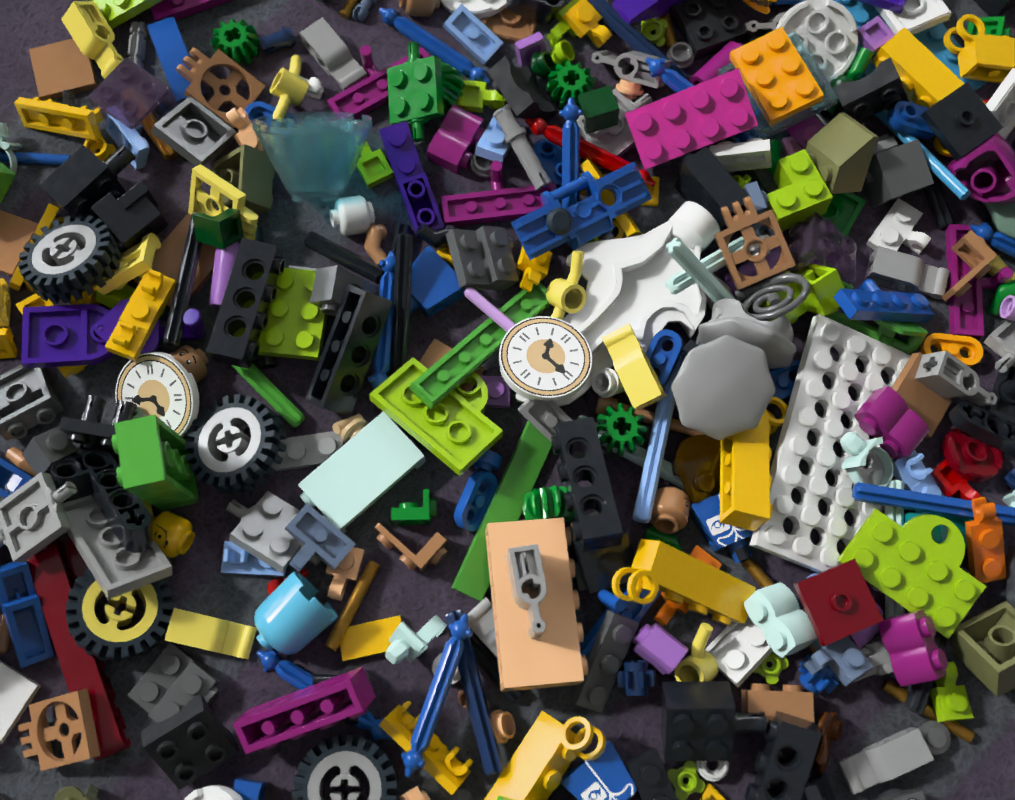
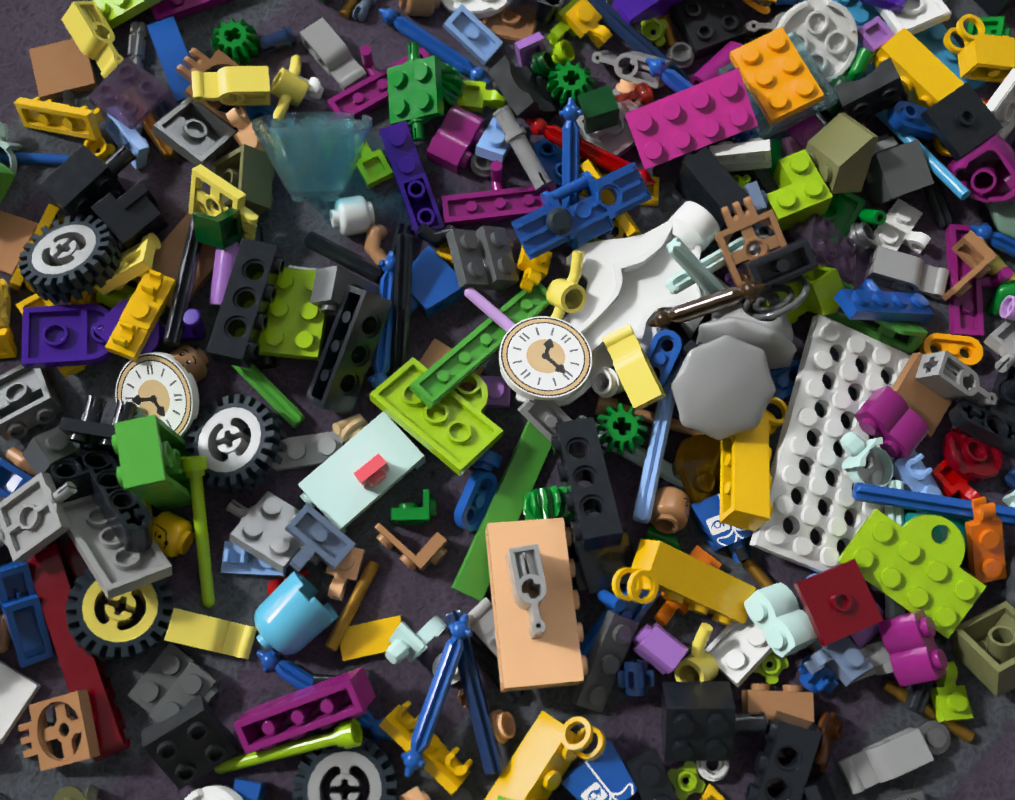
none -> lime piece [180,455,215,608]
none -> light yellow piece [191,66,270,106]
none -> lime piece [214,719,363,774]
none -> coral plate [353,453,389,489]
none -> clear red hand [614,82,654,105]
none -> dark brown wheel [648,278,766,330]
none -> black brick [742,238,818,292]
none -> flat silver plate [848,222,875,251]
none -> green arm [859,208,886,229]

